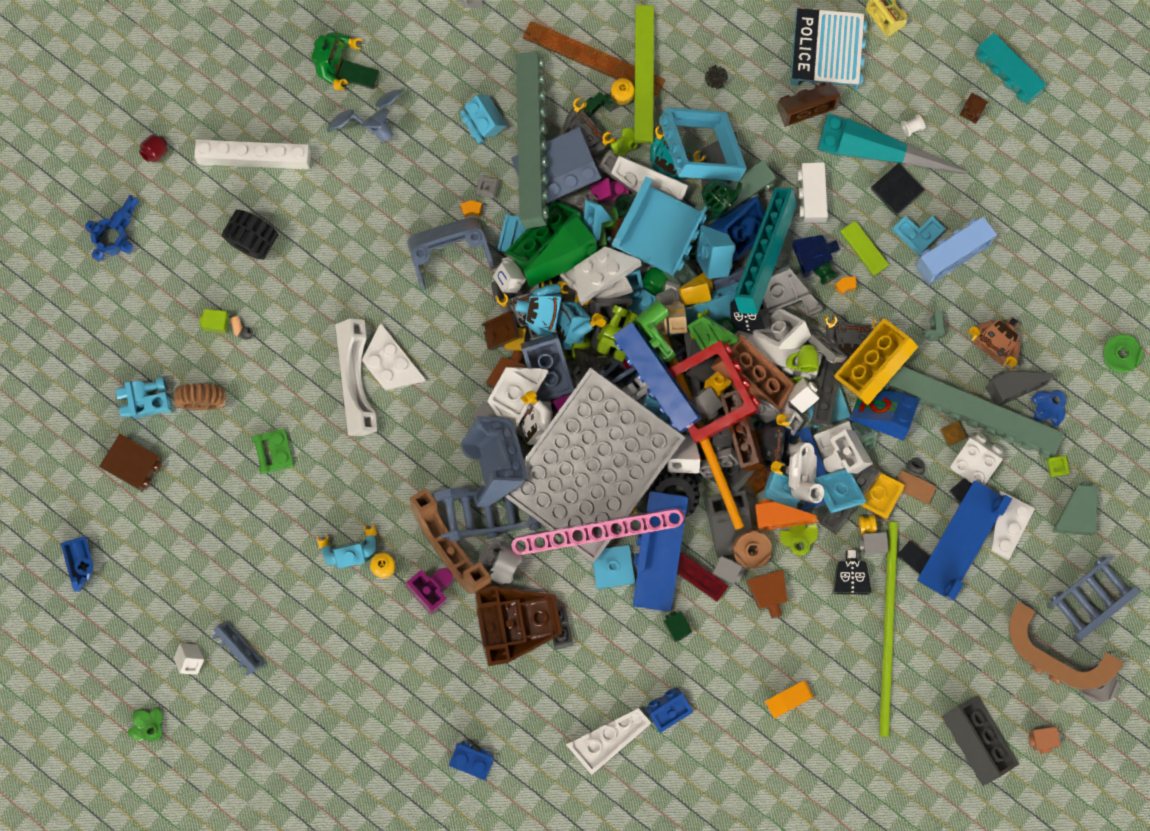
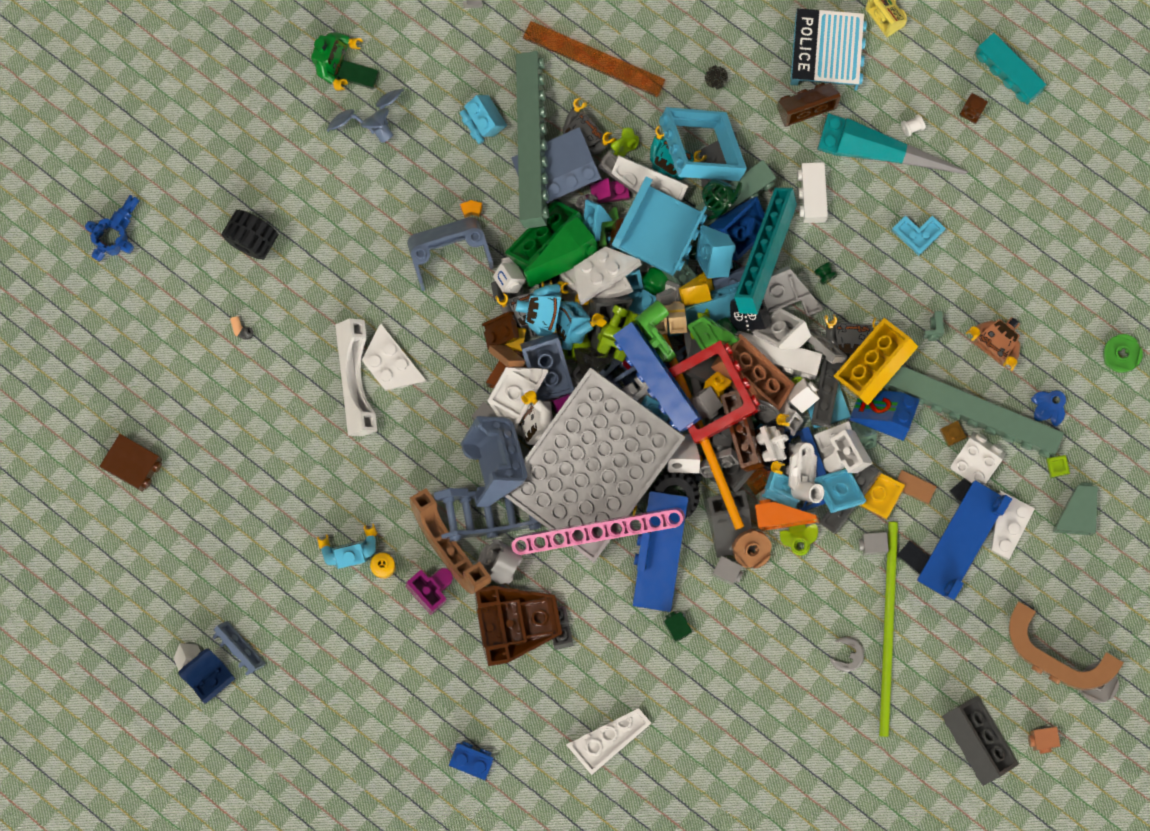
blue piece [61,536,94,592] -> none
medium azure hips [116,376,172,419] -> none
bright green plate [127,707,163,742] -> none
dark red head [139,135,168,163] -> none
medium nougat gear [174,383,226,411] -> none
white brick [194,140,311,170] -> none
lime brick [199,309,229,334] -> none
bright green plate [251,428,294,474] -> none
light grey tile [476,176,500,199] -> none
medium azure plate [497,214,528,252] -> none
dark green bracket [584,92,613,118] -> none
medium azure plate [593,545,635,589] -> none
yellow head [610,78,635,105] -> none
clear green head [614,193,636,218] -> none
lime tile [634,5,654,144] -> none
blue bracket [645,688,693,733] -> none
dark red plate [677,552,728,602] -> none
dark orange torso [746,569,787,619] -> none
light orange slope [765,680,814,719] -> none
lime piece [786,345,819,373] -> none
clear blue torso [792,235,840,278] -> none
black torso [832,550,871,595] -> none
light orange piece [834,277,857,296] -> none
lime tile [840,221,889,277] -> none
yellow wheel [858,515,877,535] -> none
black plate [871,163,924,216] -> none
dark grey plate [906,458,925,476] -> none
light blue brick [916,216,997,286] -> none
dark grey slope [986,371,1055,406] -> none
sand blue fence [1047,556,1141,642] -> none
none -> dark blue bracket [178,648,236,704]
none -> medium nougat tile [489,345,525,367]
none -> white hips [756,426,788,462]
none -> light grey head [830,637,864,672]

